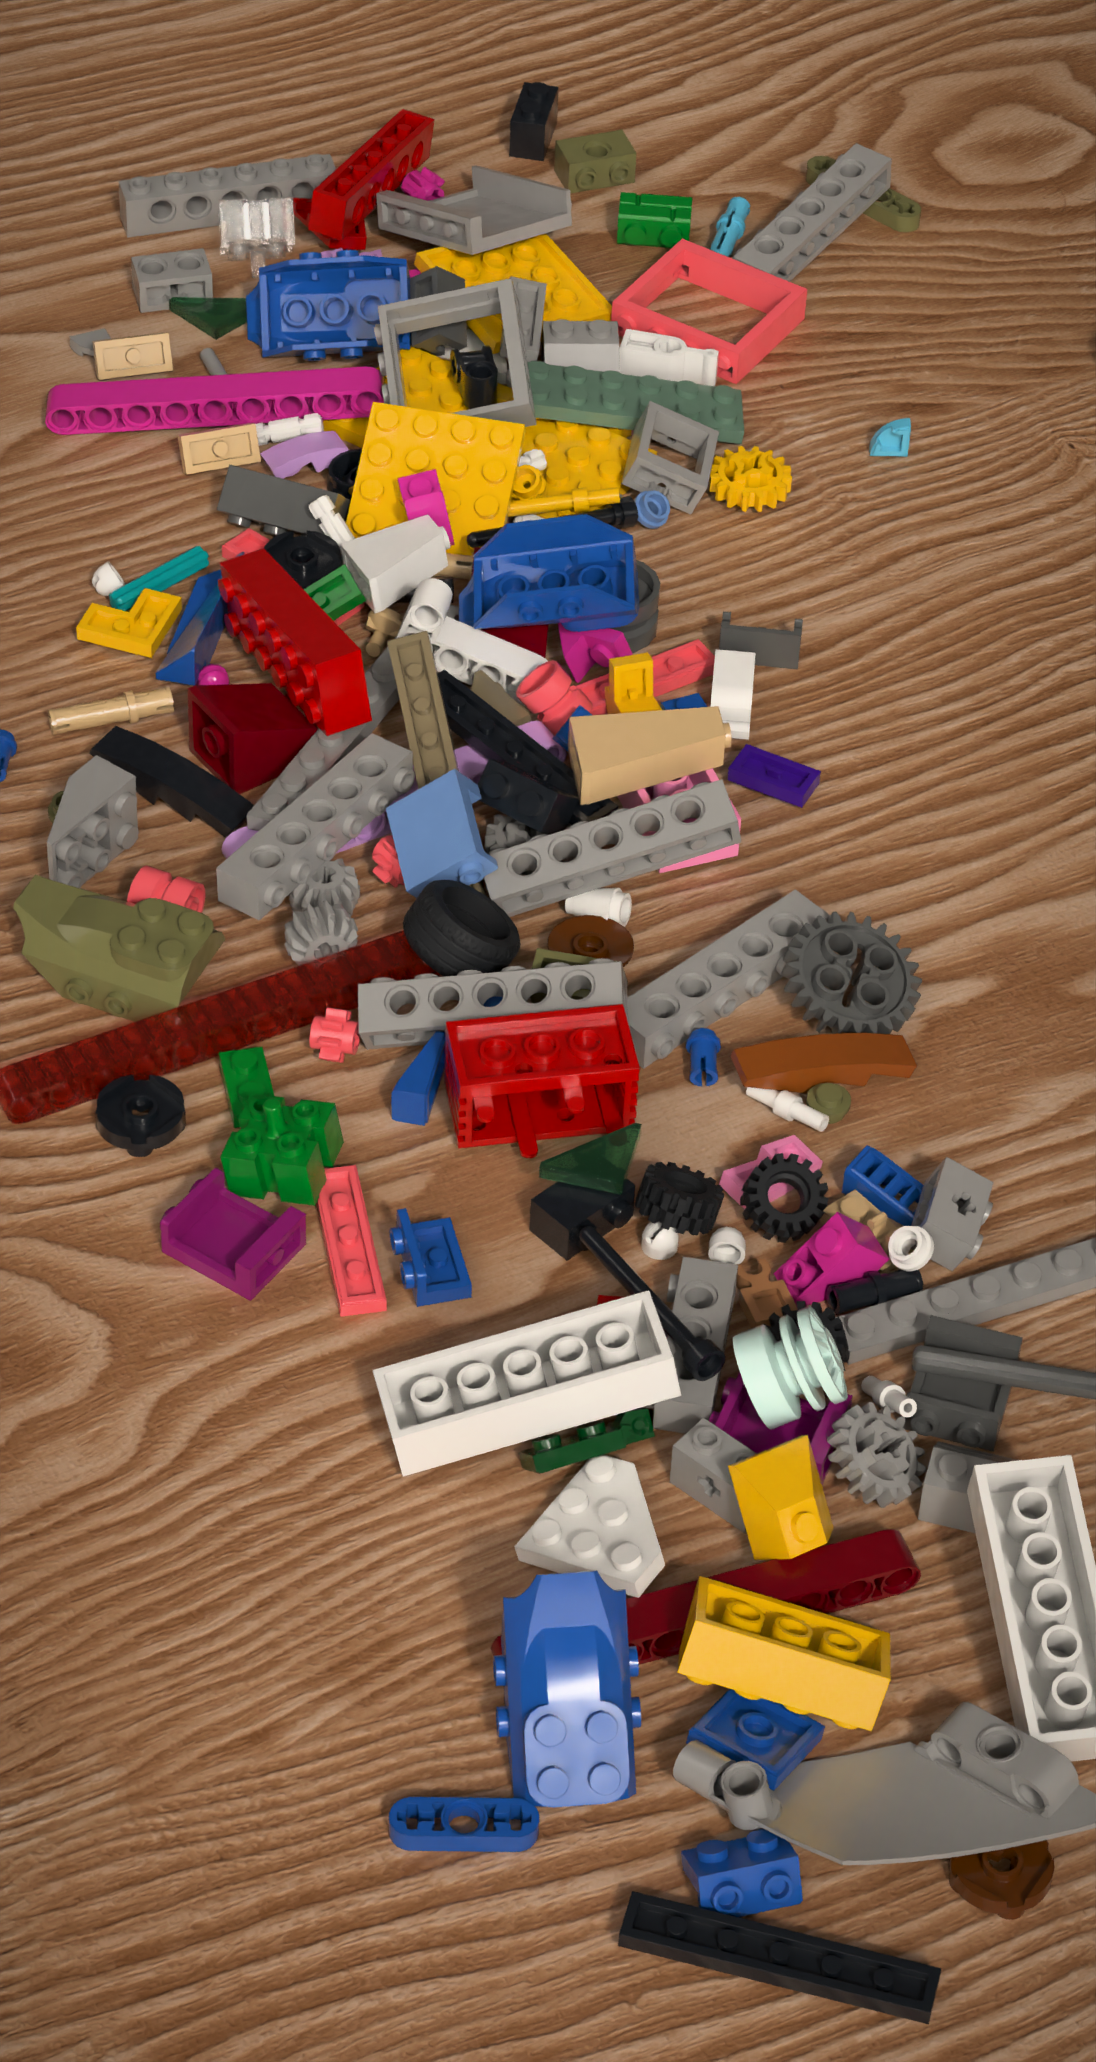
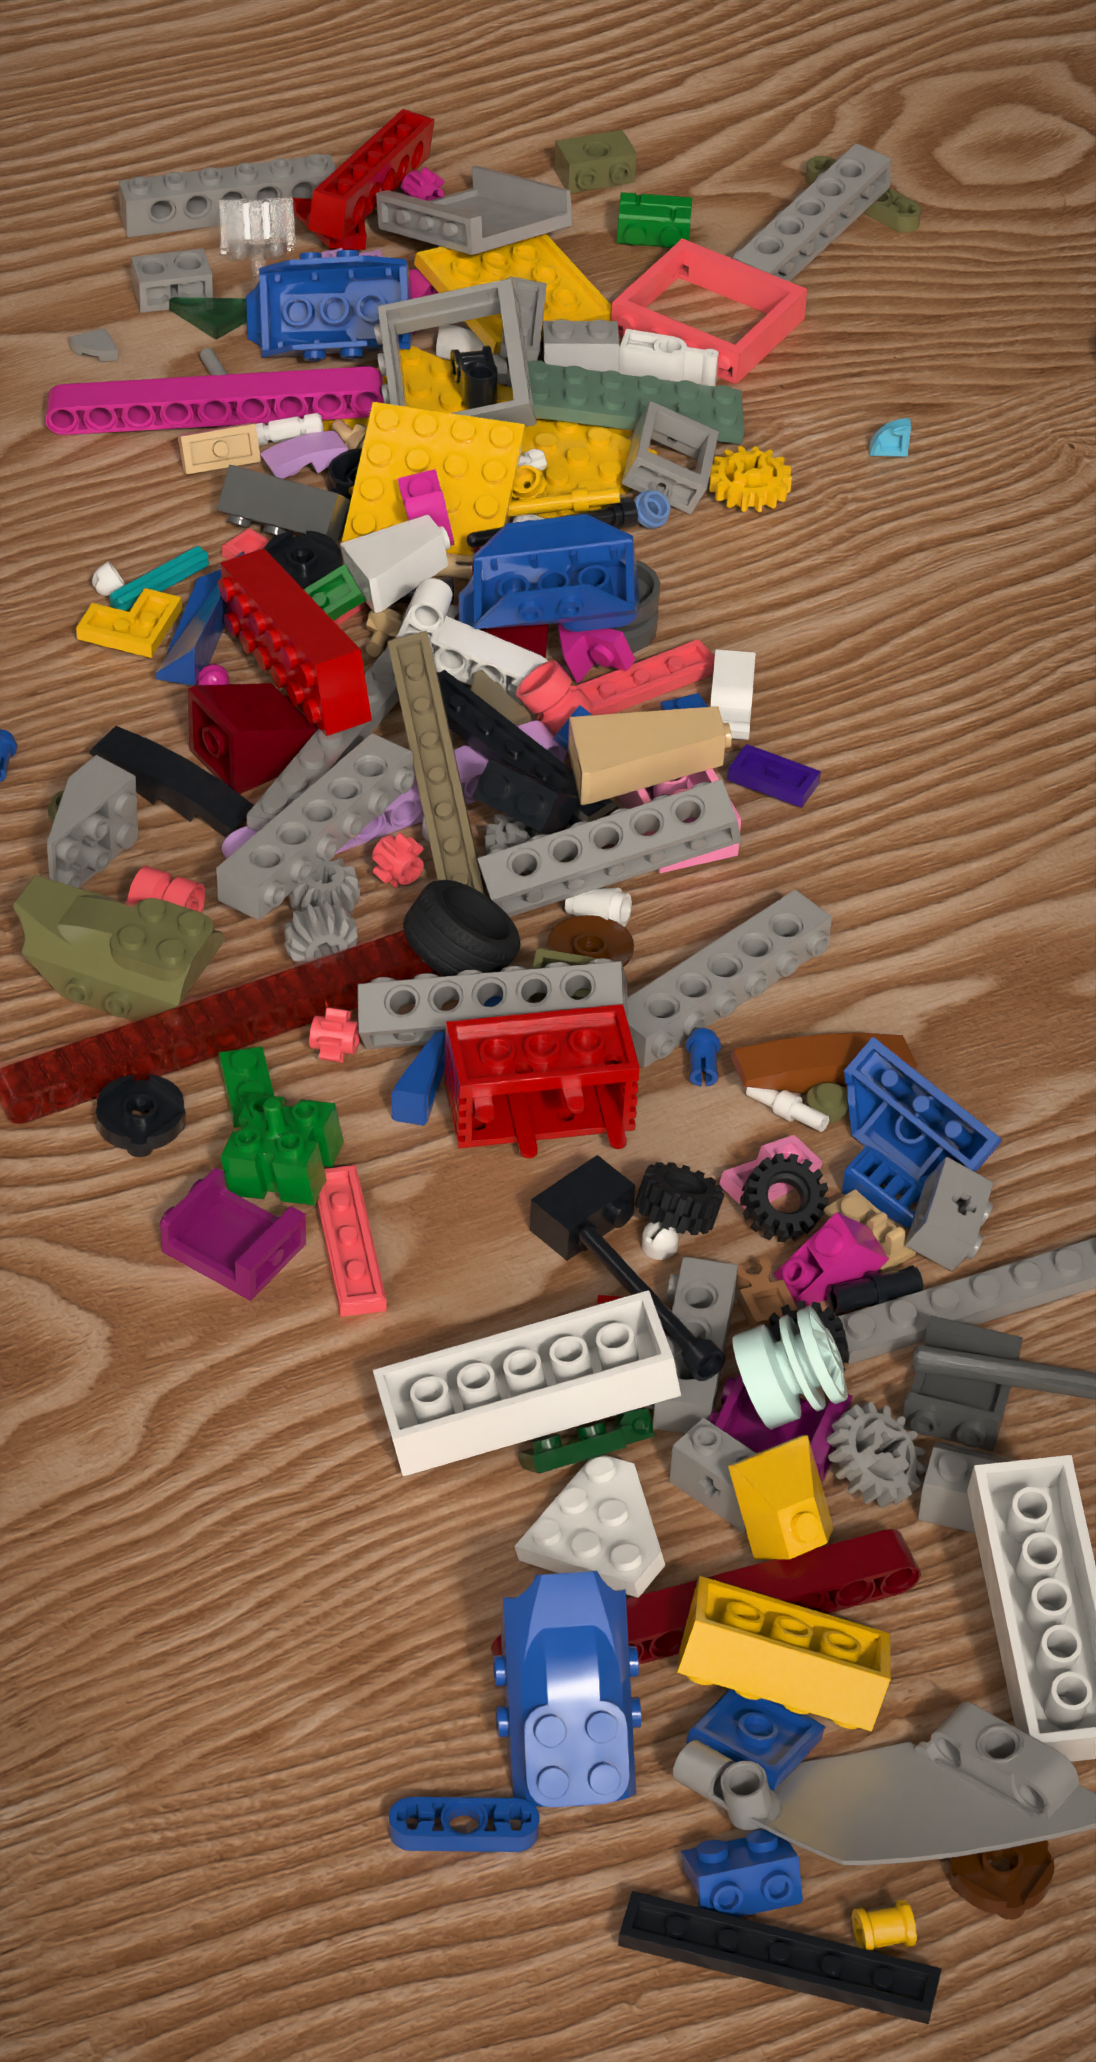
tan pin [48,687,174,735] -> none
tan plate [92,332,173,380] -> none
white axle [309,495,355,564] -> none
medium blue panel [386,769,498,898] -> none
blue bracket [389,1208,472,1307] -> none
dark grey hinge [410,266,467,355] -> none
black brick [509,82,559,161] -> none
clear green tile [539,1123,642,1195] -> none
yellow brick [605,652,662,714] -> none
white hinge [708,1226,746,1264] -> none
medium azure pin [710,197,750,257] -> none
dark grey hinge [719,611,803,670] -> none
dark grey gear [781,912,922,1034] -> none
white bar [861,1376,917,1417] -> none
white plate [888,1226,934,1271] -> none
none -> tan plate [331,419,367,450]
none -> blue wedge [844,1037,1003,1185]
none -> yellow bush [852,1899,917,1951]

